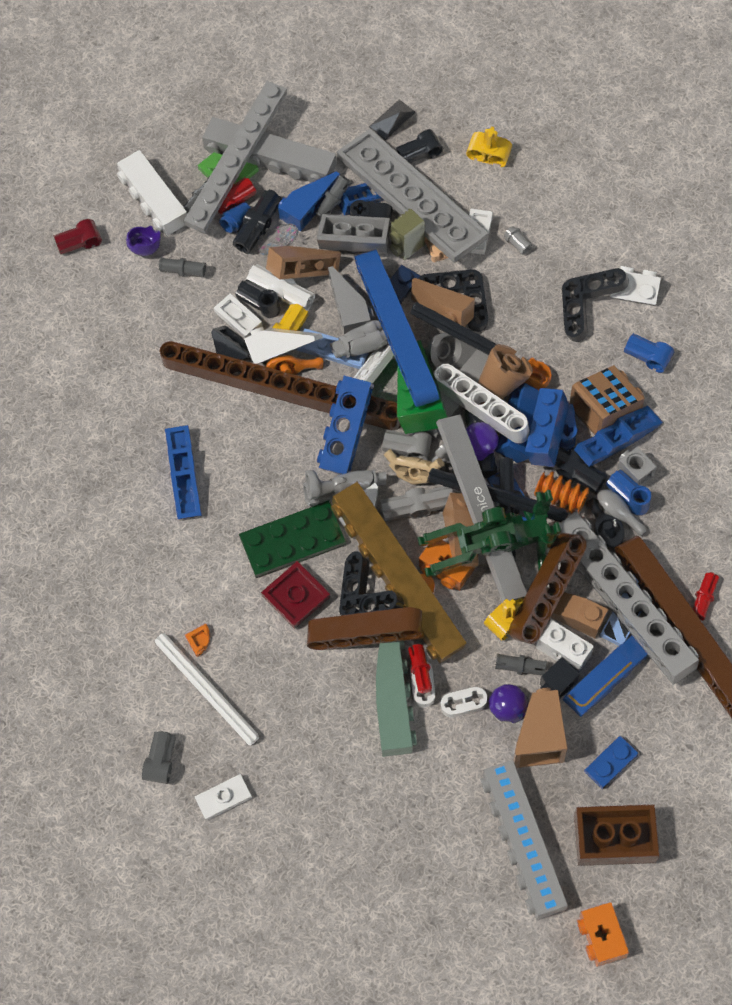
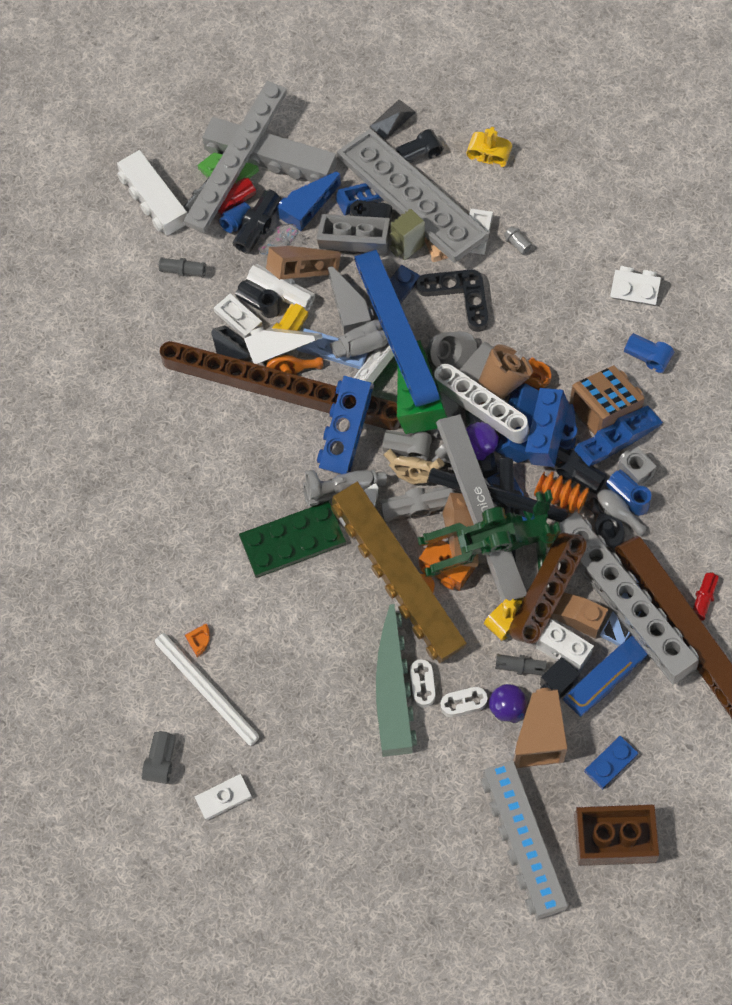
dark red piece [54,219,102,255] -> none
dark purple hair [126,225,161,257] -> none
blue slope [165,425,202,520] -> none
dark red plate [261,561,330,629] -> none
reddish brown beam [307,607,423,650] -> none
dark grey pin [315,175,352,217] -> none
black beam [339,551,404,616] -> none
red axle [408,644,432,694] -> none
black axle [410,302,496,355] -> none
medium nougat slope [411,278,475,327] -> none
black beam [562,268,629,342] -> none
orange brick [577,902,629,967] -> none

